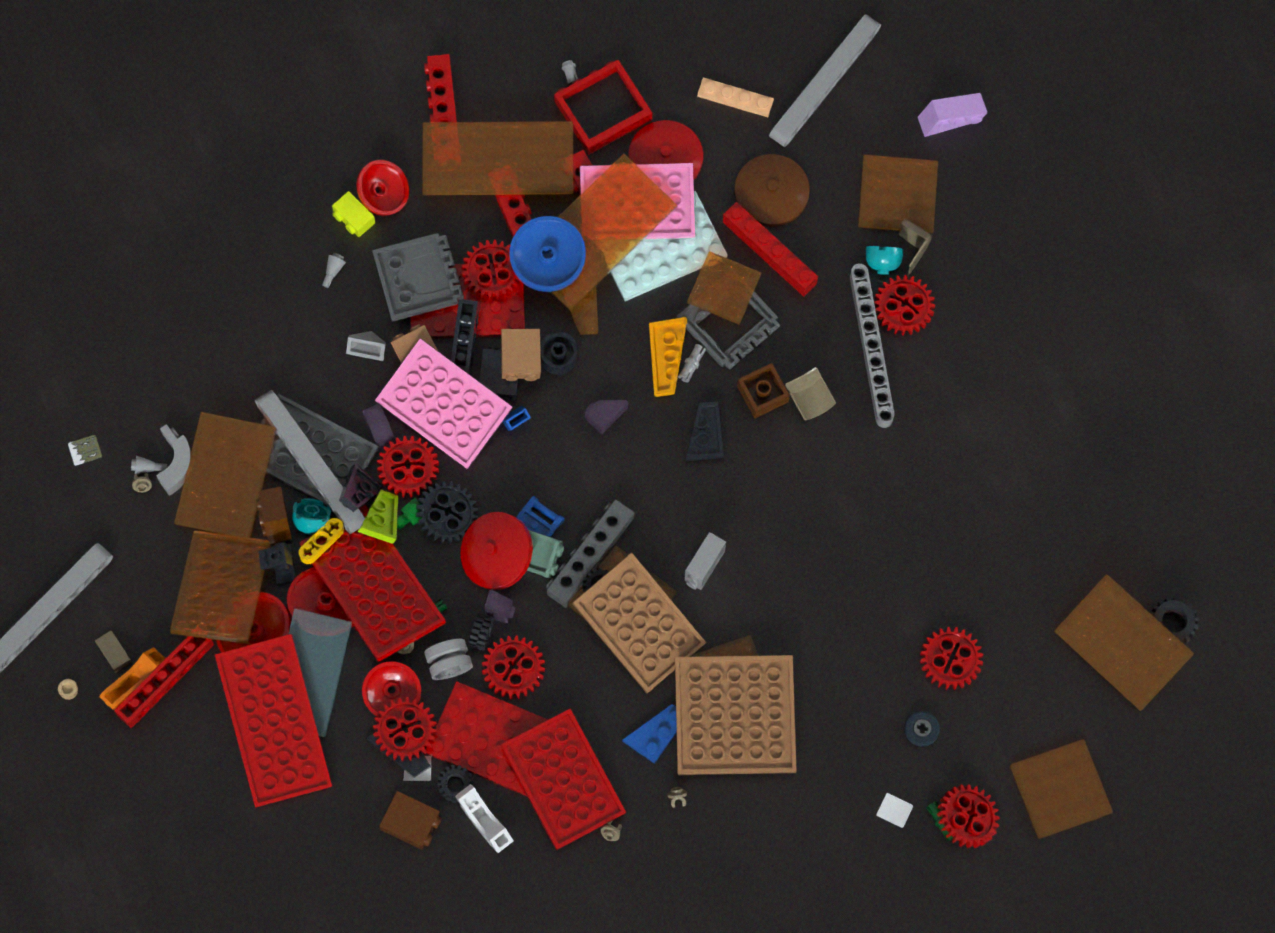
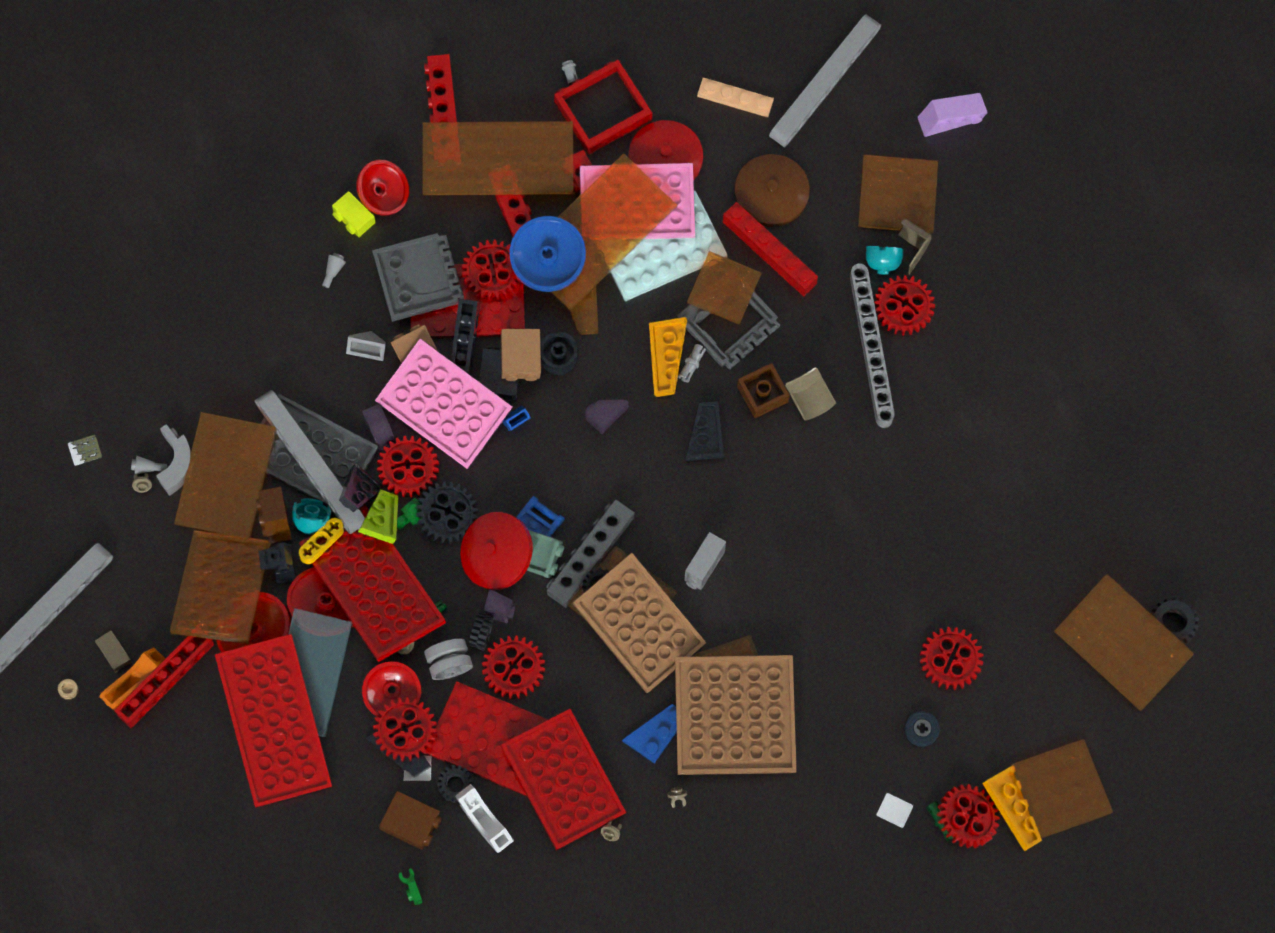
none -> green plate [399,869,423,905]
none -> light orange wing [982,765,1042,851]

